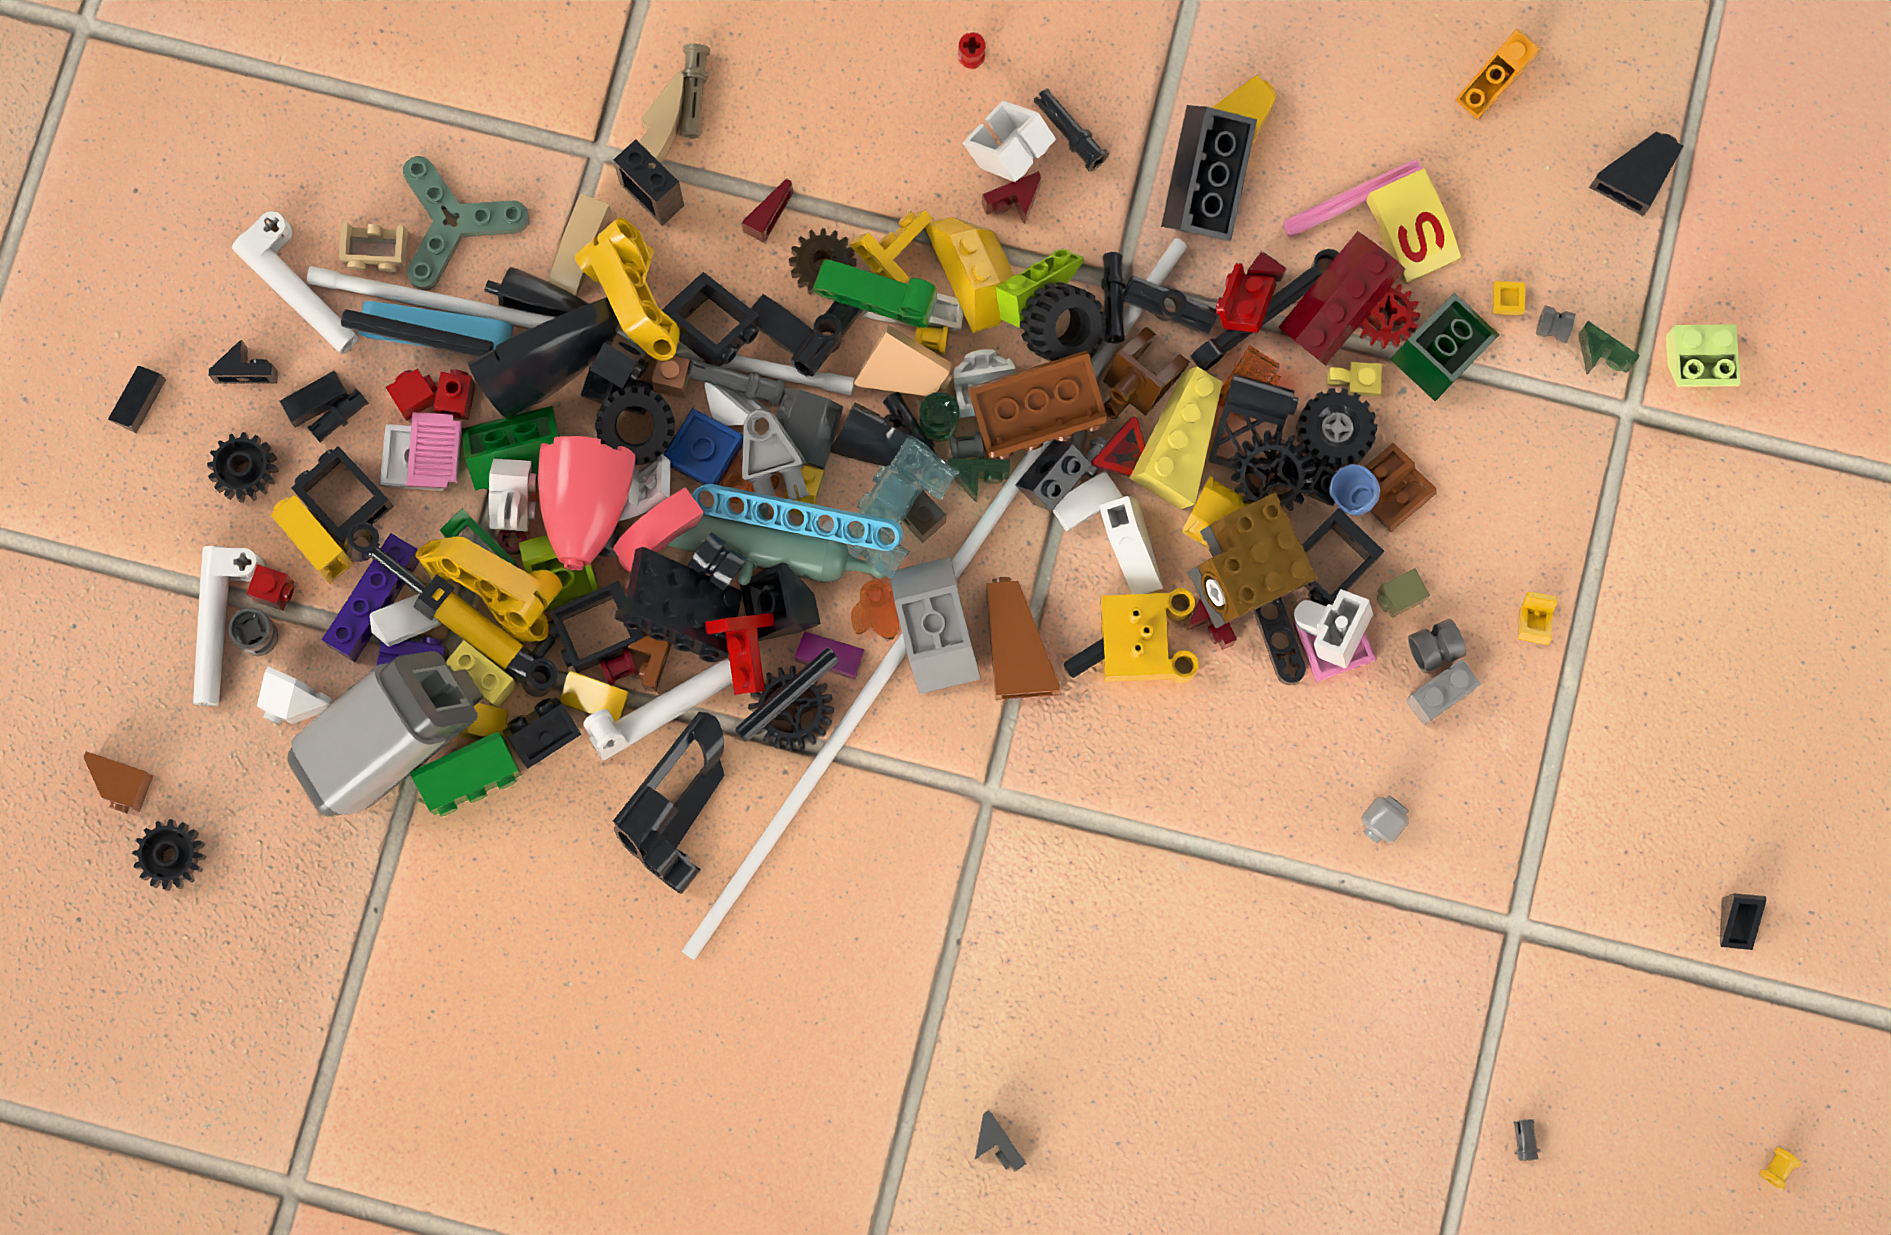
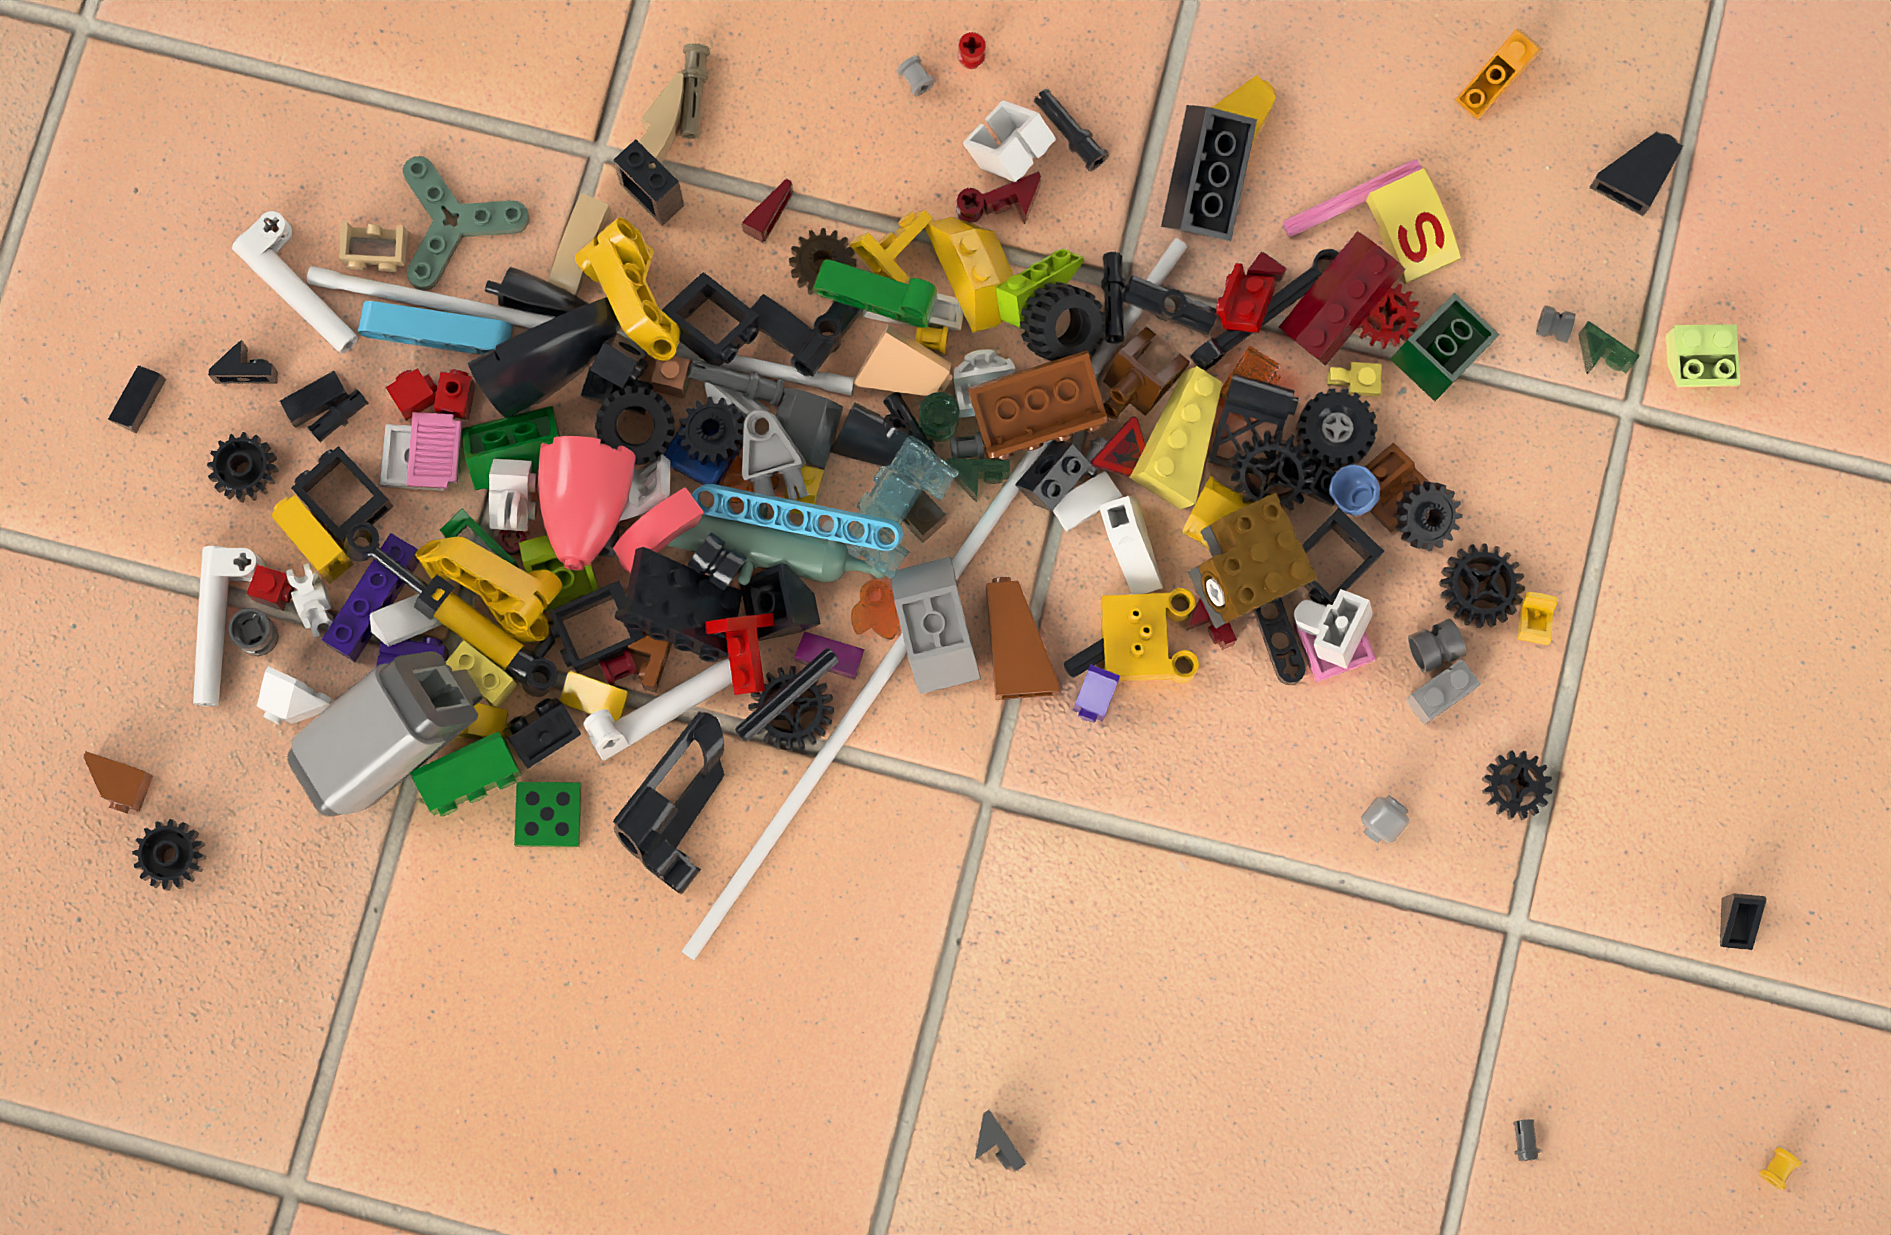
black axle [341,309,494,357] -> none
olive brick [1377,568,1430,618] -> none
yellow plate [1492,281,1525,316] -> none
none -> white pin [286,563,334,637]
none -> green tile [514,782,582,847]
none -> black gear [678,397,745,467]
none -> light grey bush [896,55,936,97]
none -> dark red bush [956,188,984,223]
none -> slope [1073,664,1120,723]
none -> black gear [1393,481,1463,551]
none -> black gear [1439,543,1525,628]
none -> black gear [1482,750,1553,820]

